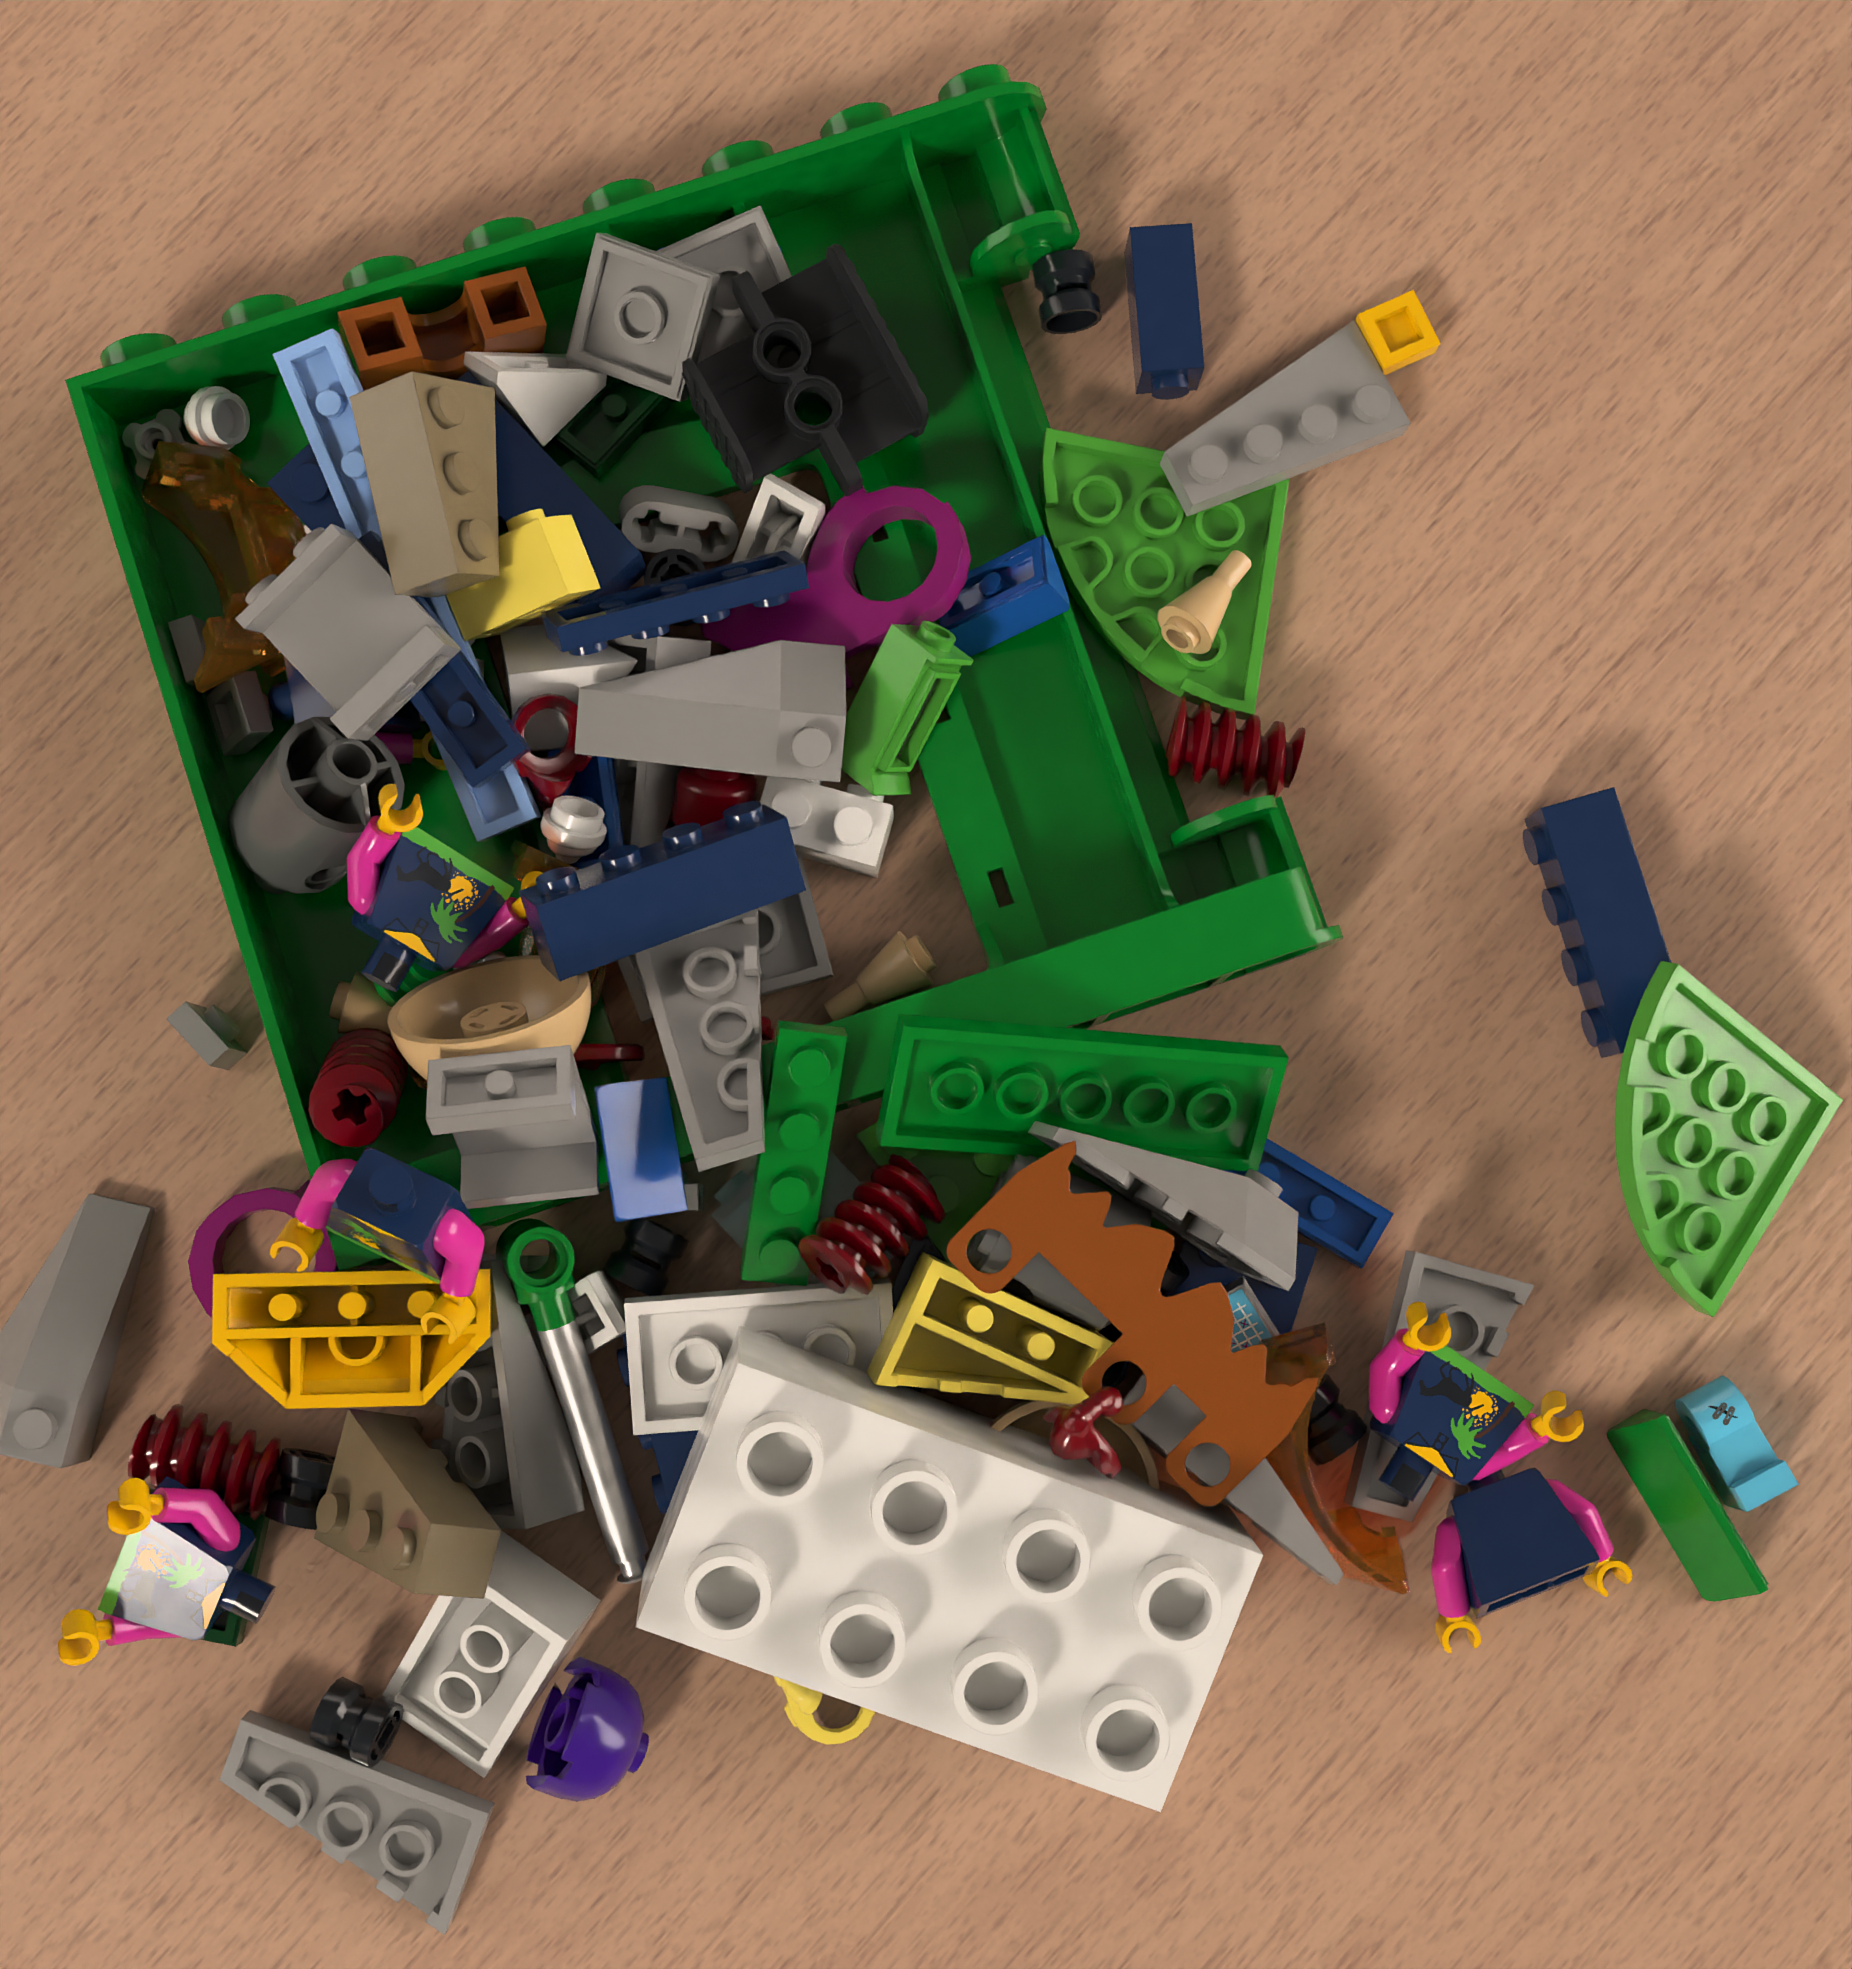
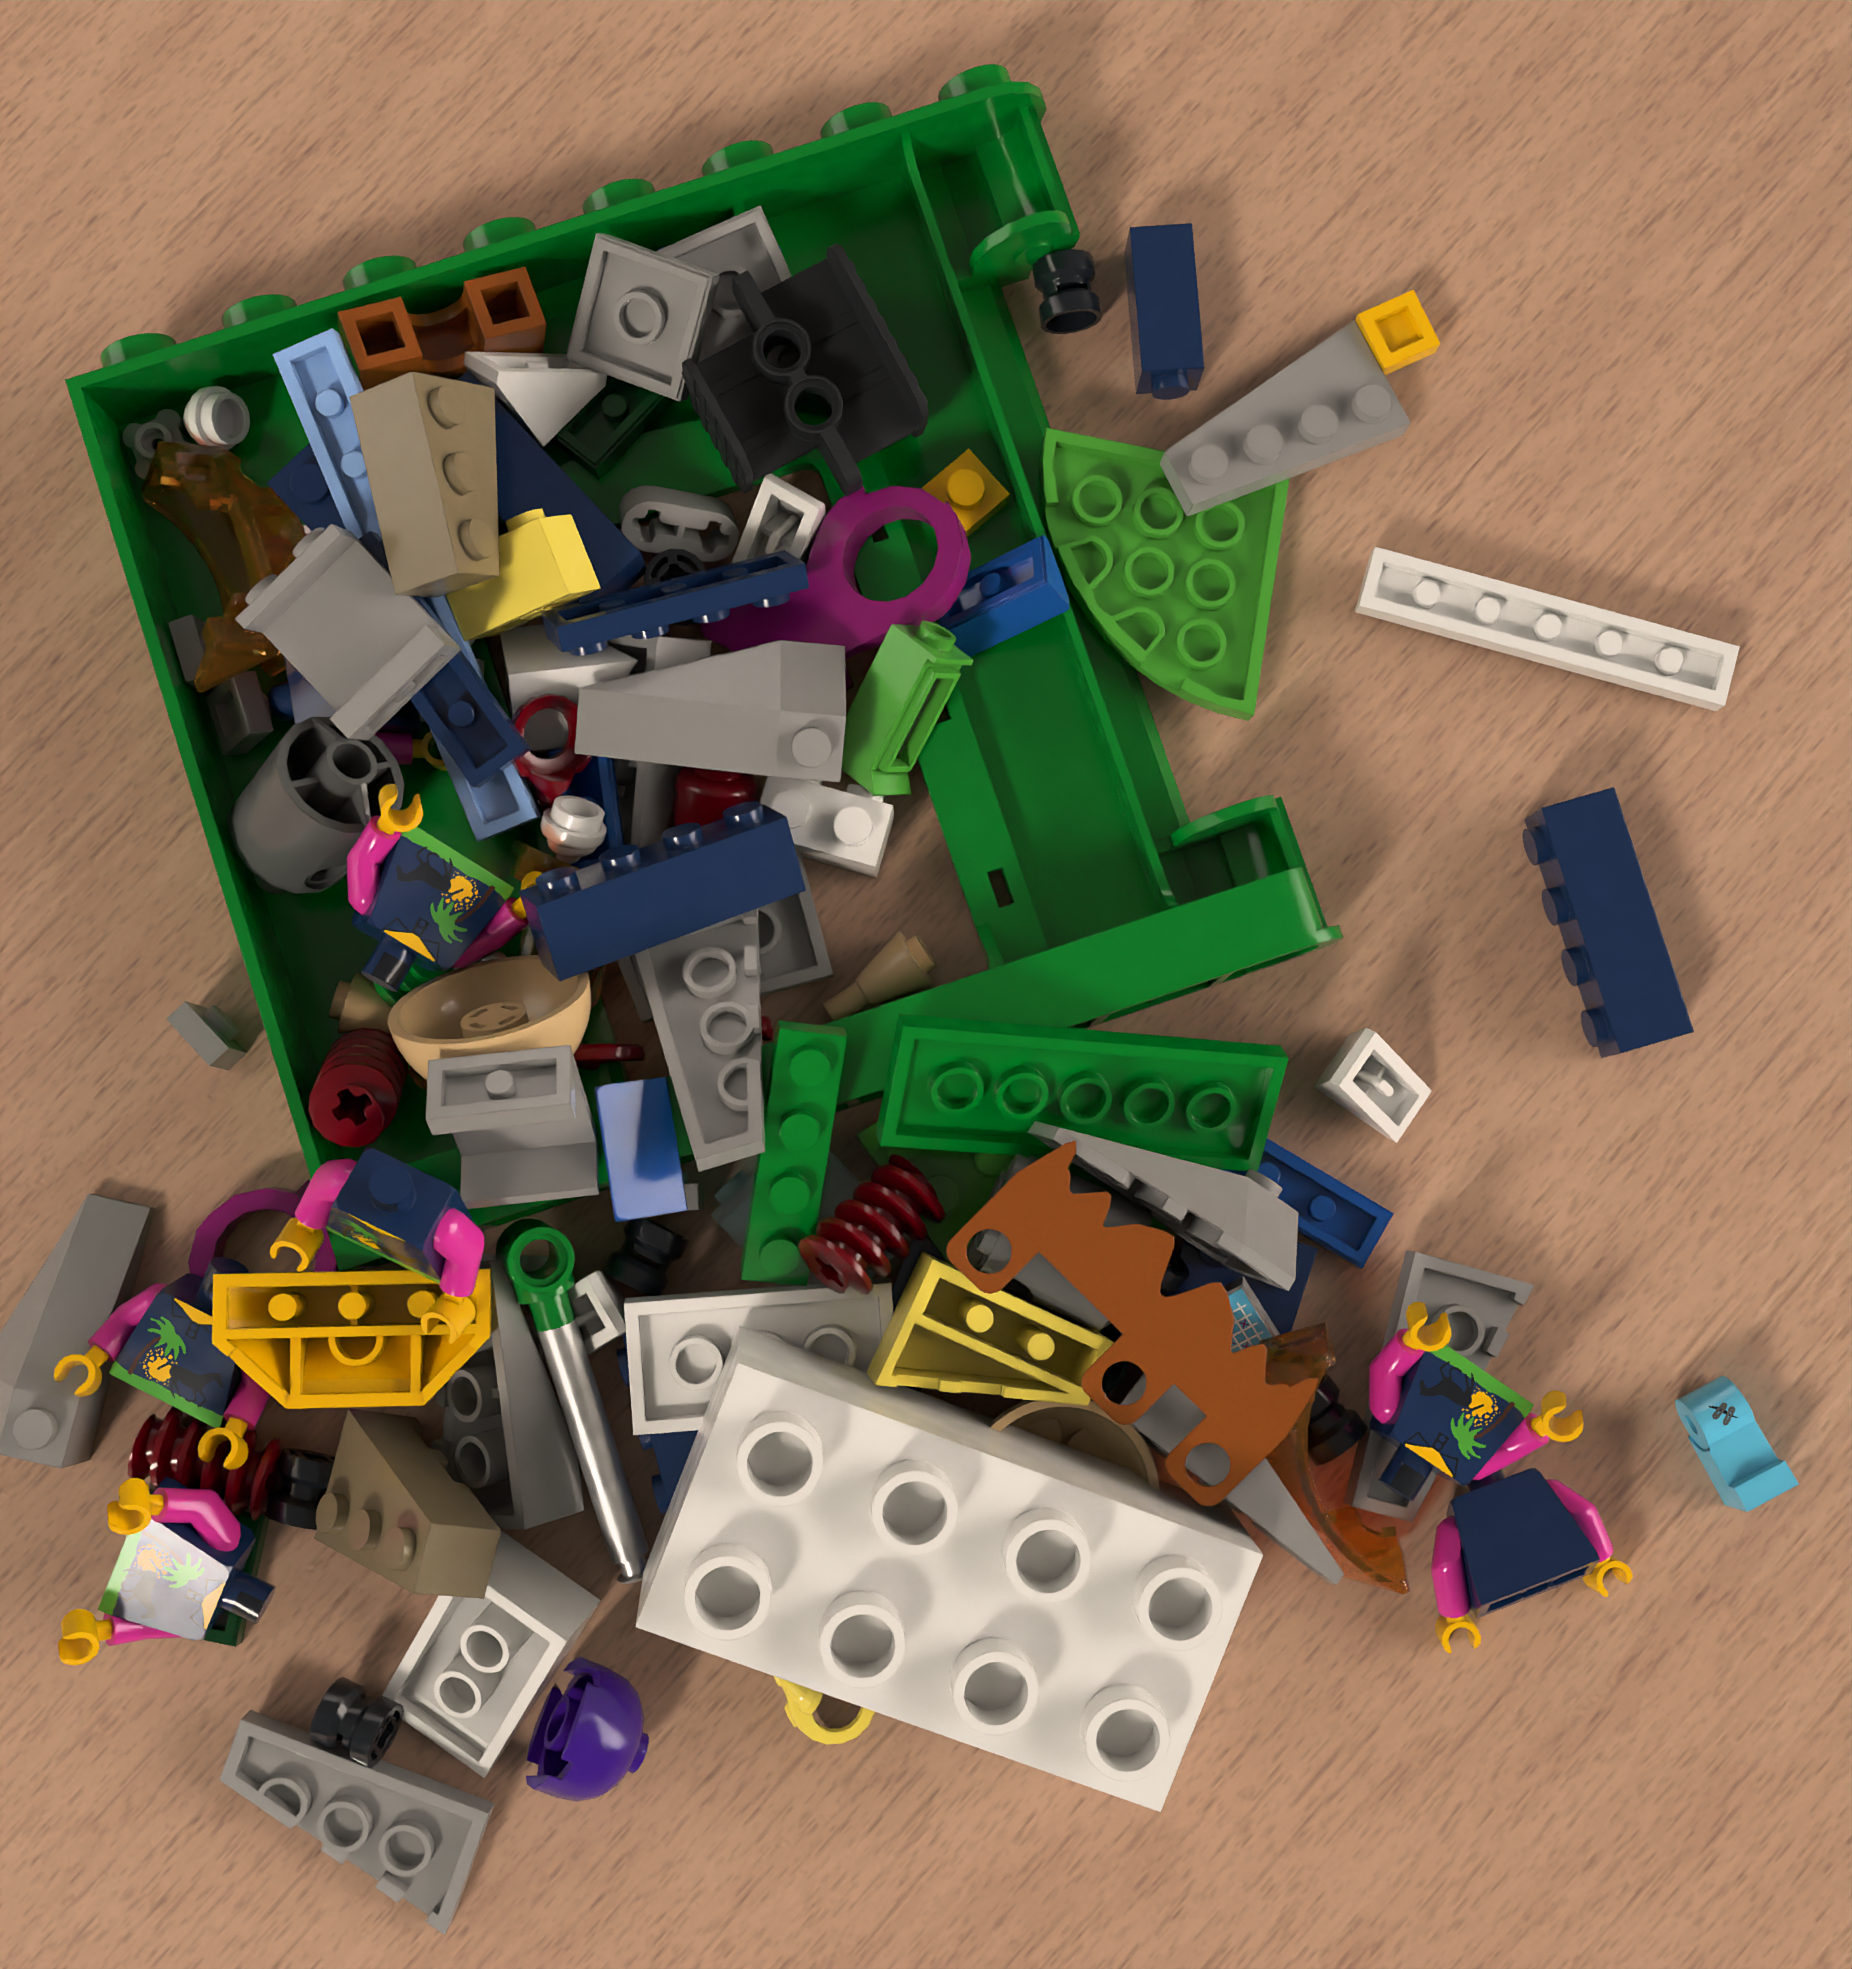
dark red piece [1043,1386,1123,1479] -> none
tan cone [1157,550,1251,654] -> none
dark red piece [1165,696,1305,798] -> none
green slope [1606,1409,1769,1602] -> none
bright green plate [1615,961,1843,1317] -> none
none -> torso [54,1257,271,1470]
none -> yellow plate [922,448,1010,537]
none -> white slope [1314,1028,1432,1143]
none -> white plate [1355,547,1740,711]

